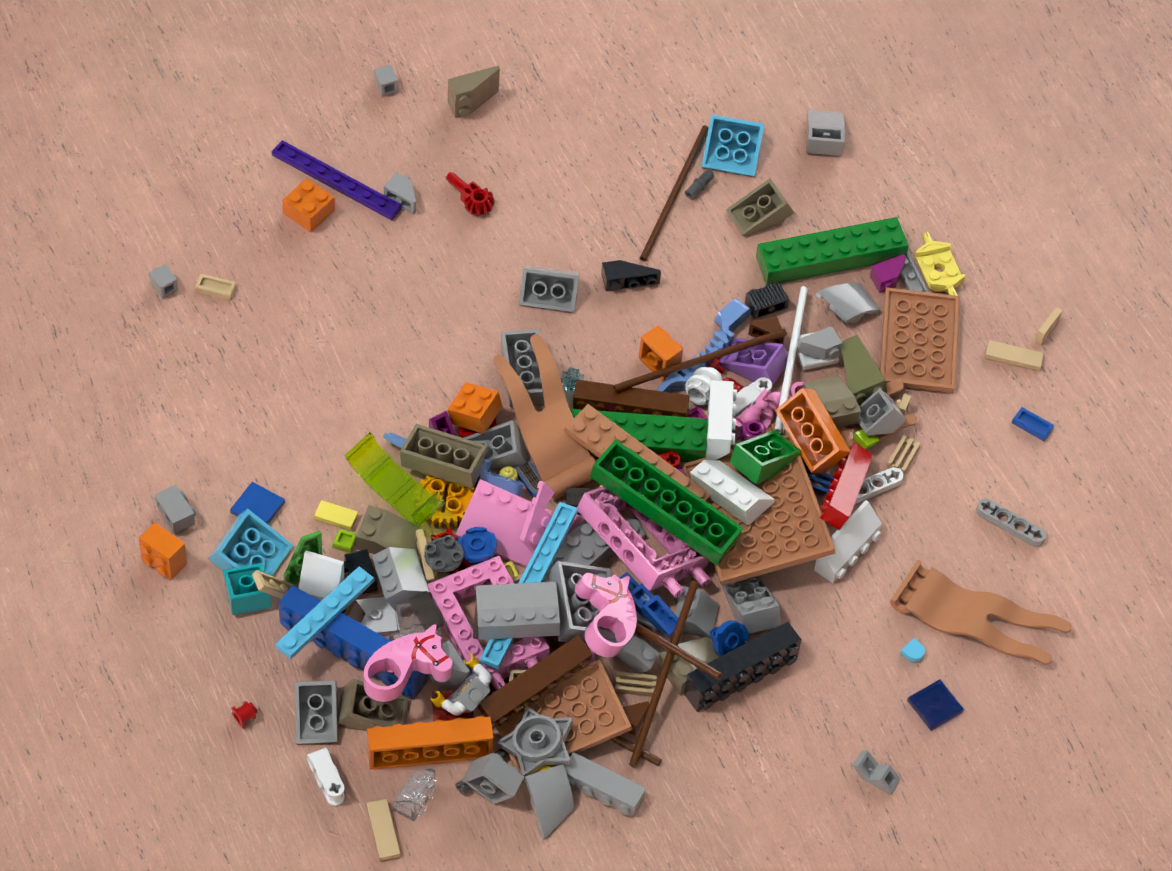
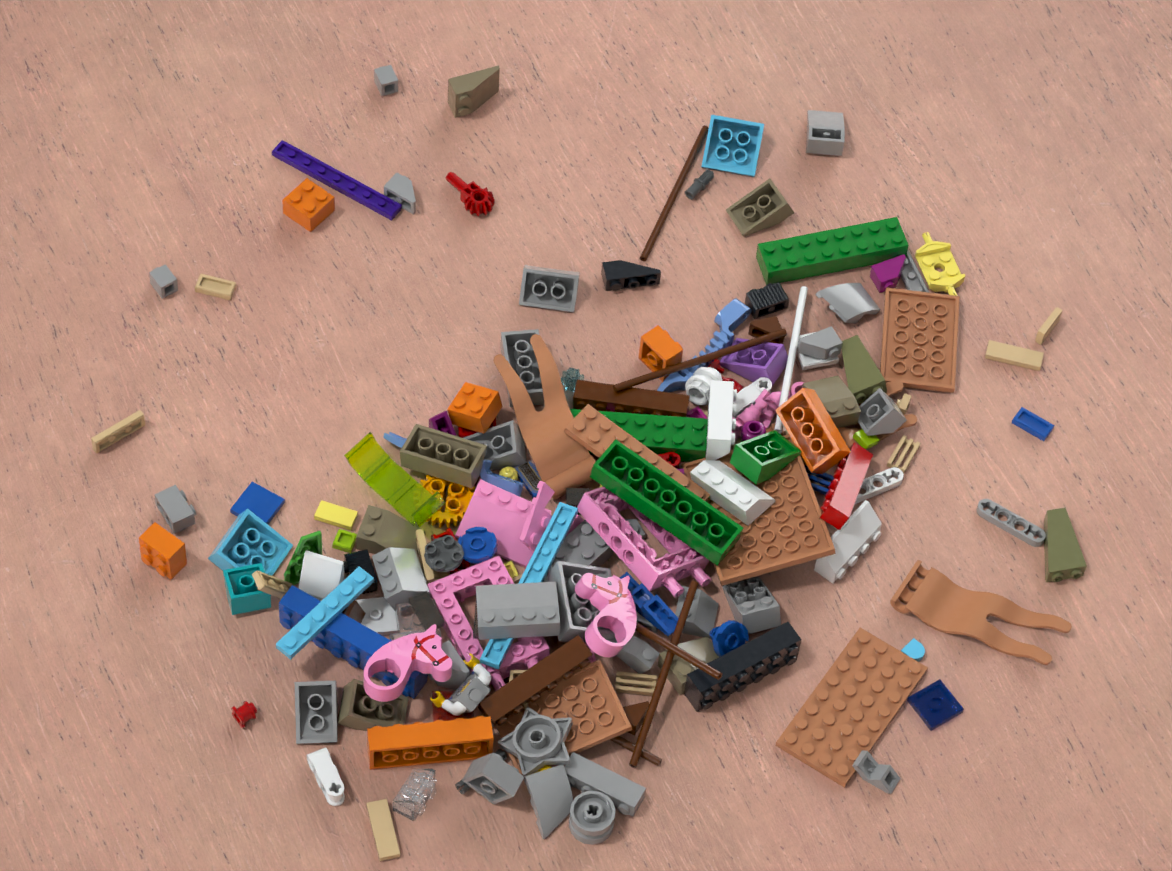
none -> tan tile [91,410,145,453]
none -> light grey wheel [569,791,616,845]
none -> nougat plate [775,627,928,788]
none -> olive slope [1044,507,1087,582]

